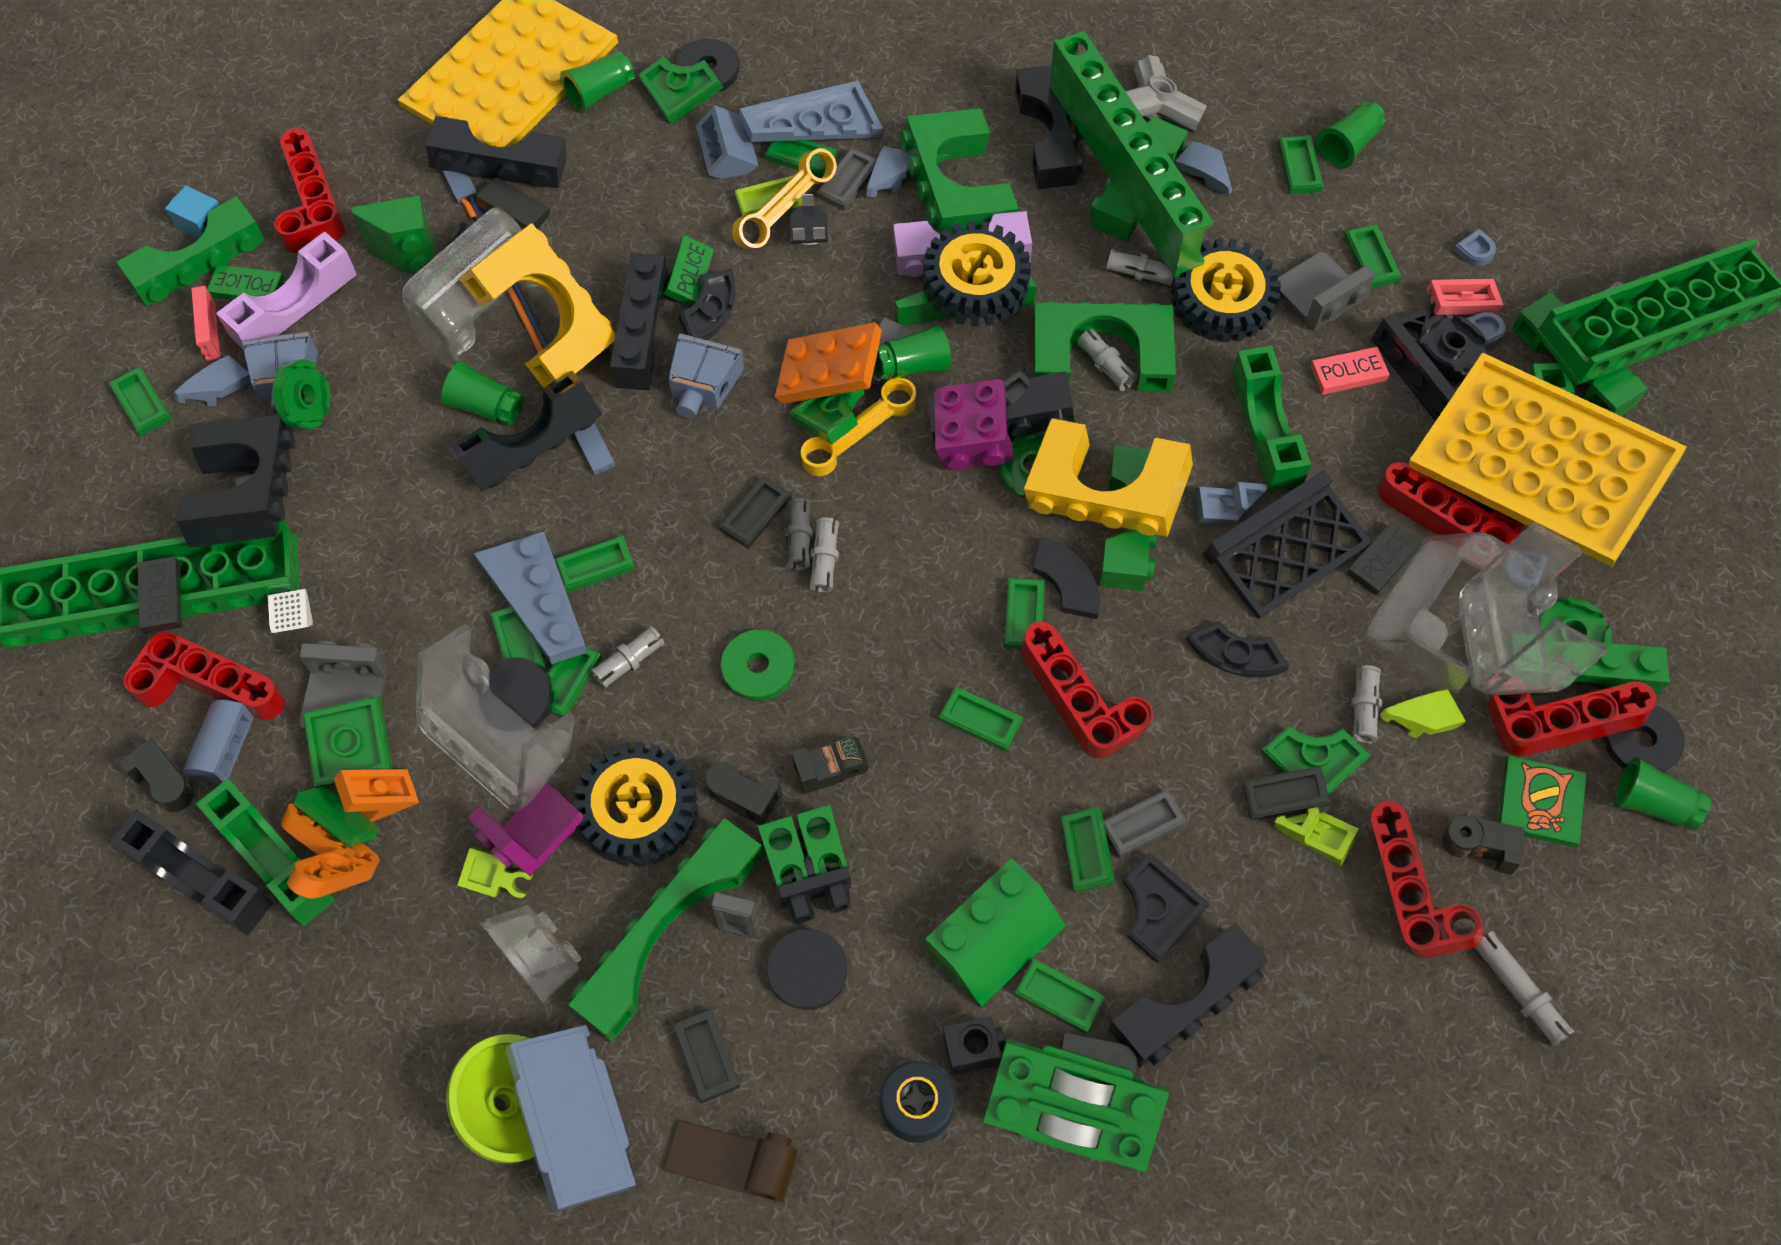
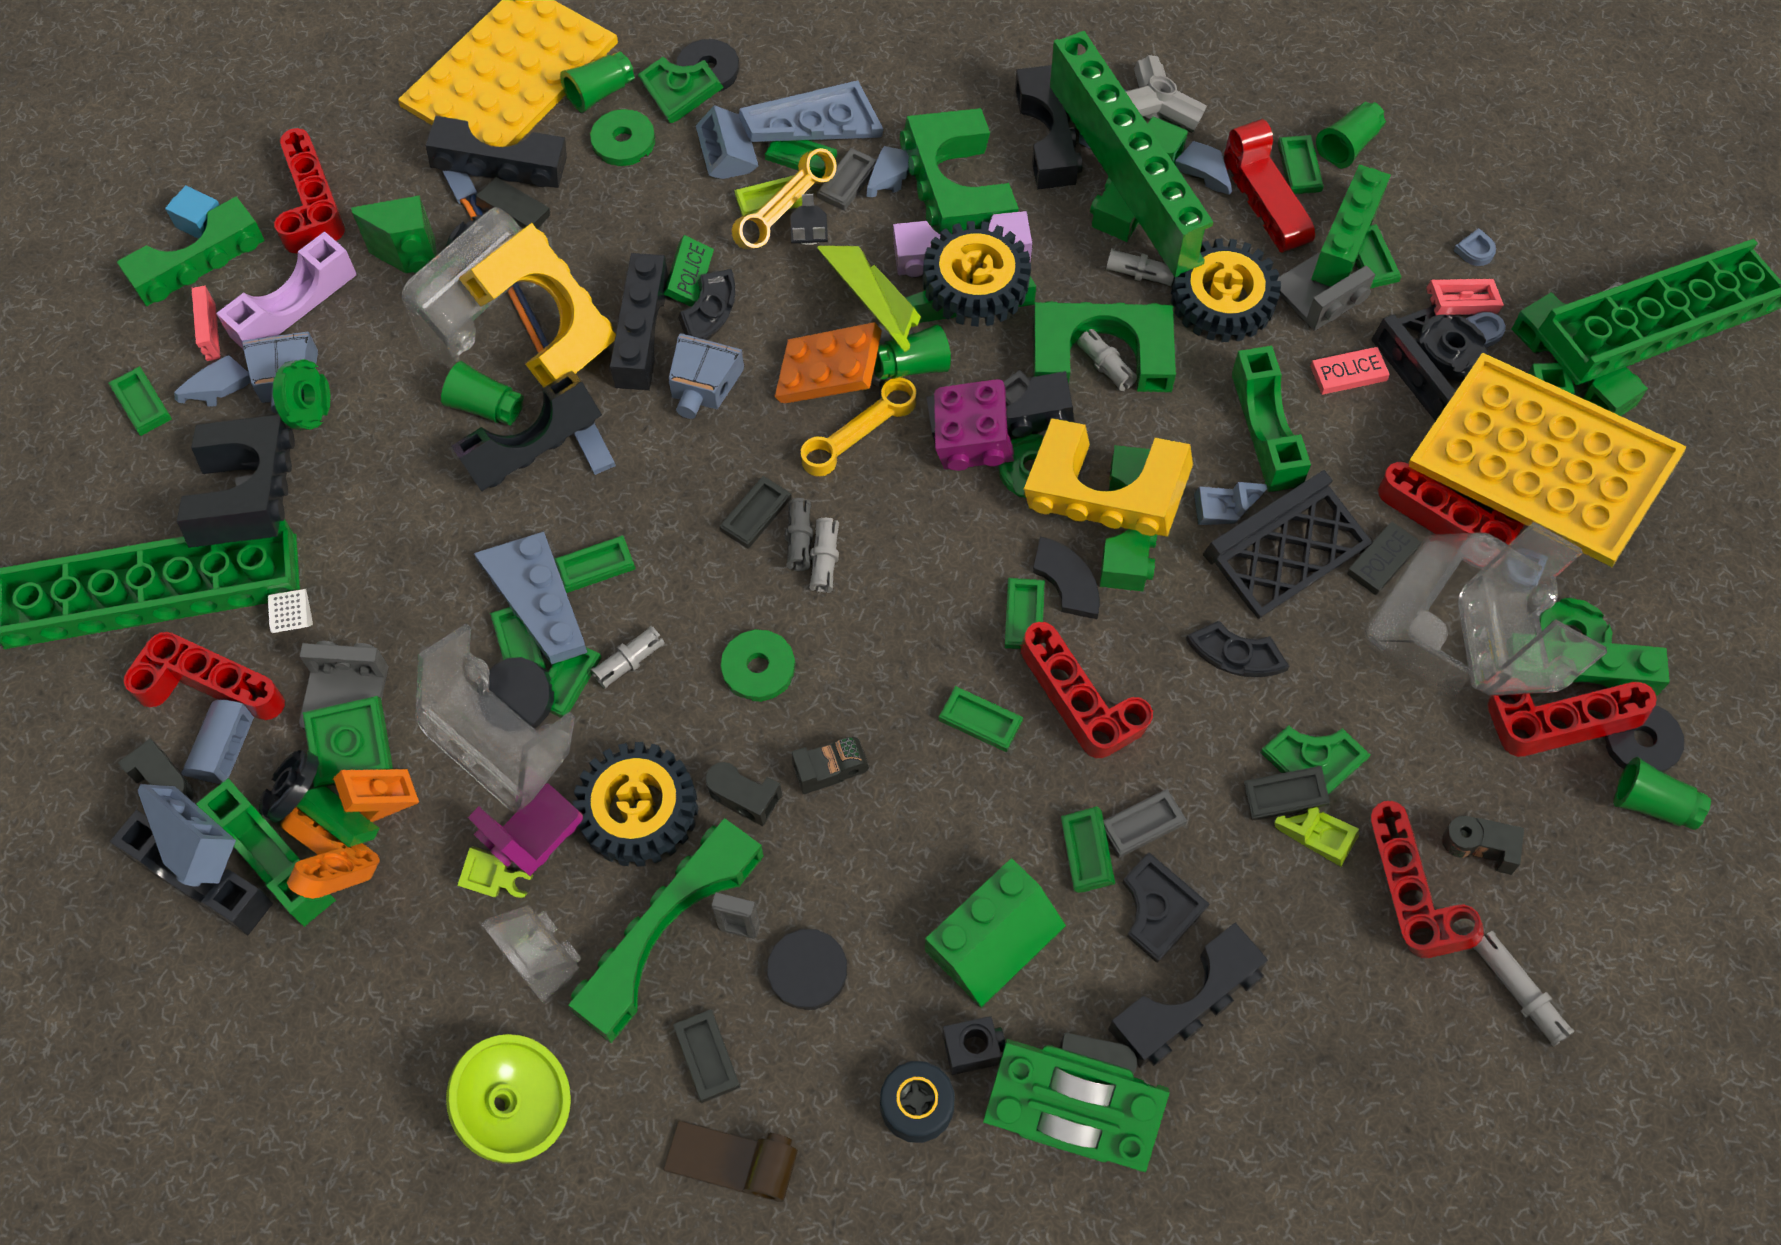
pearl dark grey tile [138,556,182,634] -> none
green tile [208,264,285,301] -> none
sand blue piece [505,1025,636,1213] -> none
green hips [758,805,851,924] -> none
green tile [789,390,865,444] -> none
green tile [1014,958,1105,1034] -> none
light grey pin [1351,665,1382,744] -> none
lime slope [1379,689,1466,738] -> none
green tile [1498,756,1587,848] -> none
none -> sand blue slope [138,784,236,886]
none -> black tile [259,749,319,823]
none -> green tile [590,109,656,166]
none -> lime wedge [817,246,921,352]
none -> red beam [1224,119,1315,253]
none -> green arch [1311,164,1391,287]

